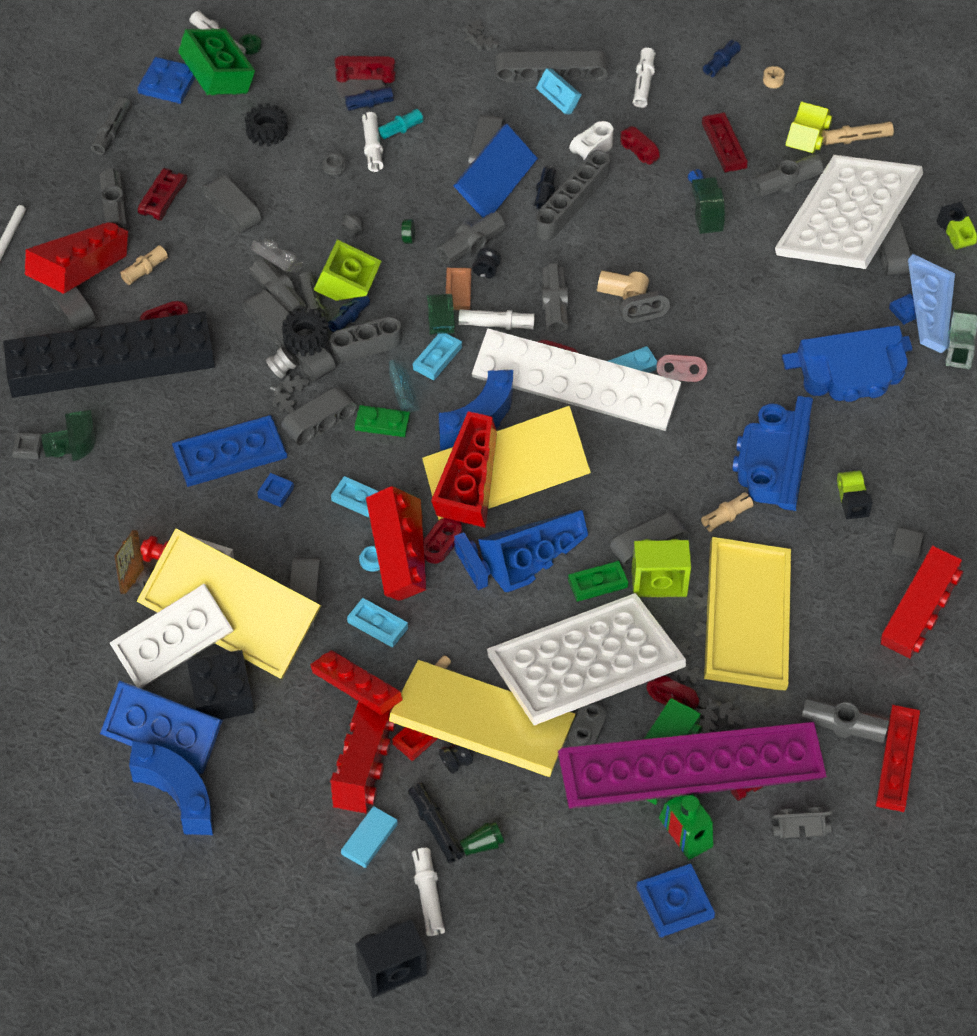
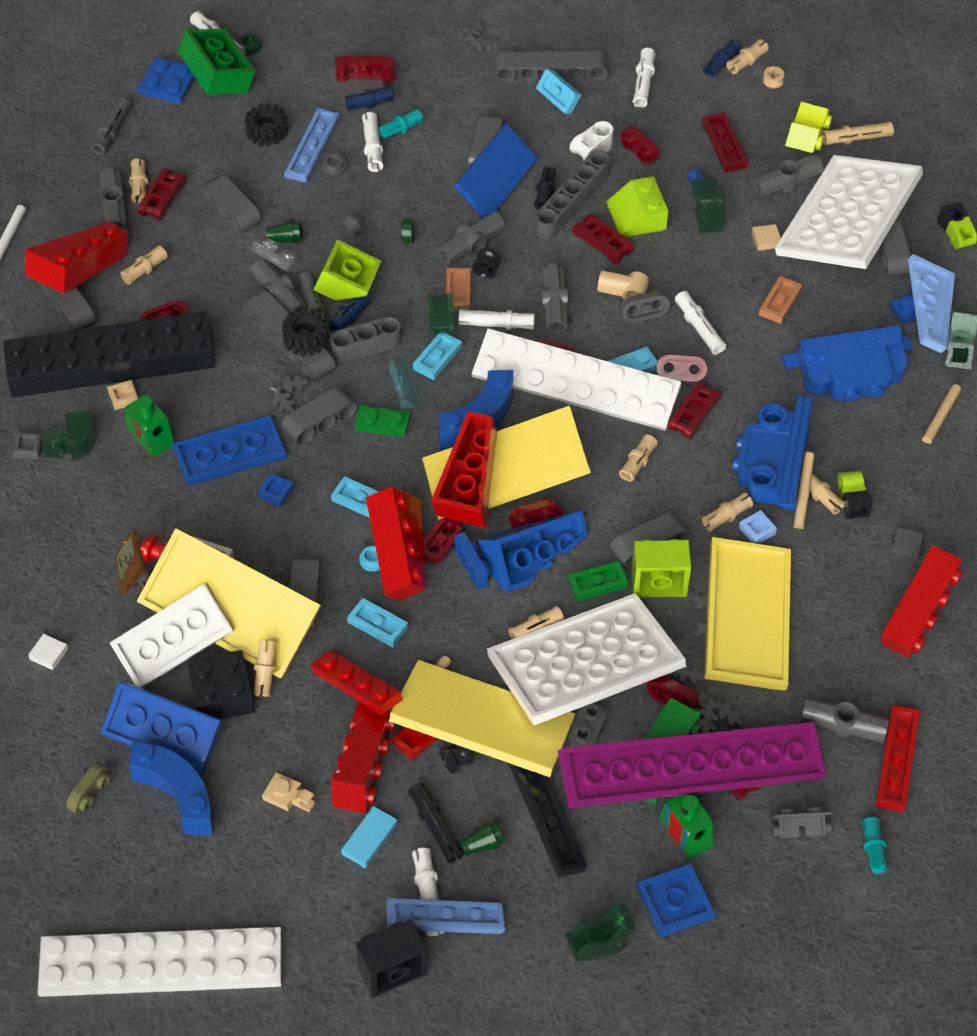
light grey wheel [266,346,298,379] -> none
none -> white tile [28,634,68,670]
none -> white plate [38,927,281,997]
none -> olive plate [66,762,111,815]
none -> tan tile [107,380,138,410]
none -> green torso [125,395,174,458]
none -> tan pin [129,158,148,203]
none -> tan pin [253,639,277,697]
none -> tan plate [262,773,315,812]
none -> dark green cone [266,219,303,243]
none -> medium blue tile [284,108,340,183]
none -> medium blue tile [386,898,505,934]
none -> tan pin [508,606,564,639]
none -> black plate [508,763,587,878]
none -> dark red plate [509,499,562,528]
none -> clear green brick [566,903,637,961]
none -> dark red plate [572,214,634,265]
none -> lime slope [606,176,668,237]
none -> tan pin [619,434,658,482]
none -> dark red plate [668,381,723,440]
none -> white pin [675,291,726,355]
none -> tan pin [727,39,768,74]
none -> light blue plate [739,510,777,544]
none -> tan tile [752,224,781,251]
none -> nougat plate [759,276,802,324]
none -> tan bar [793,452,815,529]
none -> tan pin [799,473,845,515]
none -> teal axle [861,817,887,875]
none -> tan bar [922,384,961,444]

